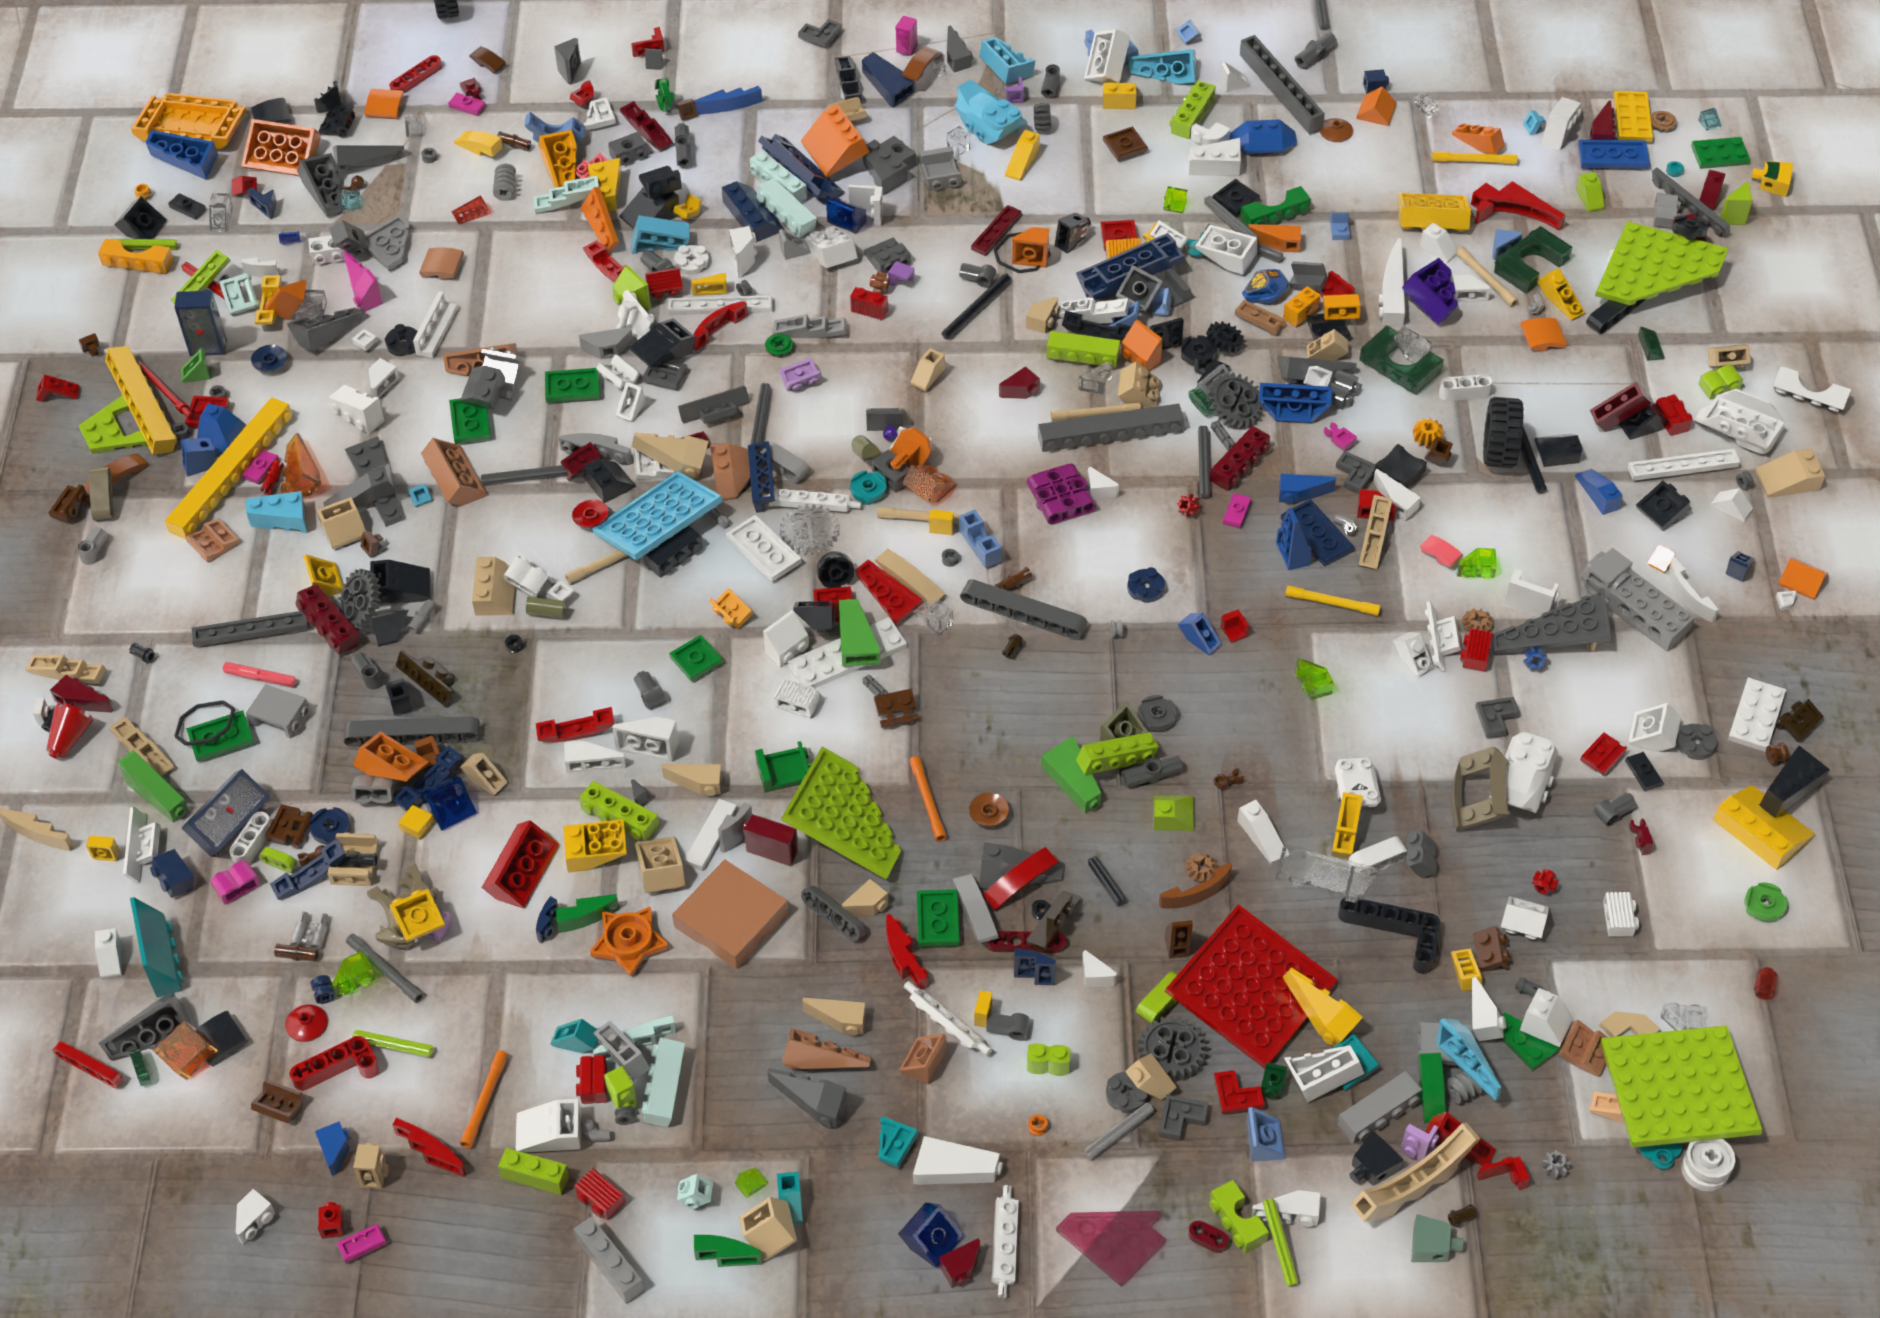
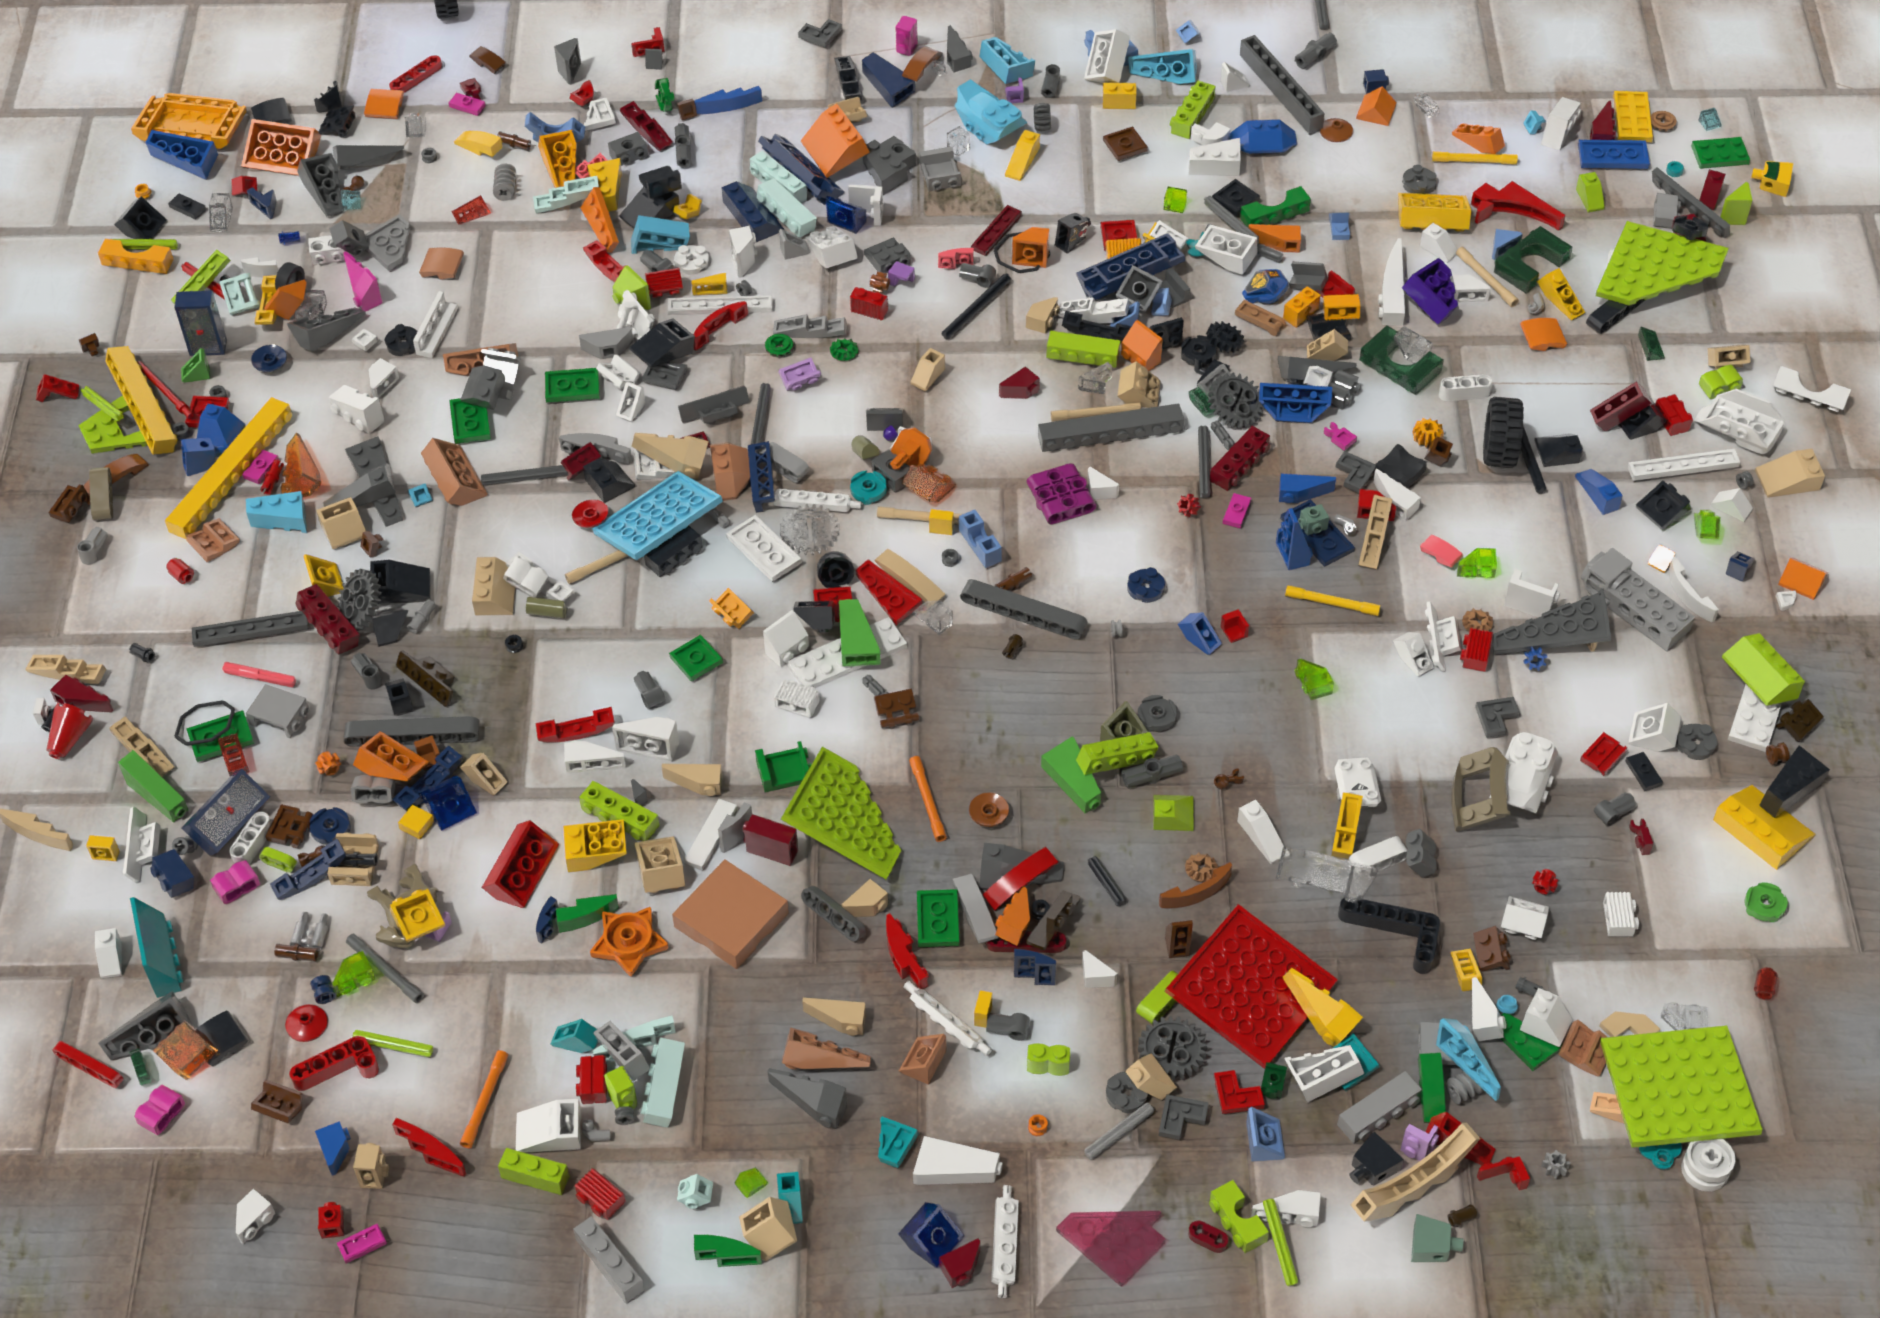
none -> lime axle [81,386,124,422]
none -> dark pink brick [134,1084,185,1135]
none -> red brick [166,558,194,584]
none -> dark grey bush [172,836,198,855]
none -> clear red slope [218,733,250,777]
none -> black tyre [275,262,305,291]
none -> orange gear [315,751,341,776]
none -> green gear [830,338,858,361]
none -> coral slope [938,248,974,269]
none -> orange slope [995,886,1030,946]
none -> sand green brick [1298,504,1329,535]
none -> dark grey plate [1402,164,1437,194]
none -> medium azure plate [1496,995,1518,1014]
none -> clear neon green slope [1694,510,1721,539]
none -> lime slope [1722,633,1805,706]

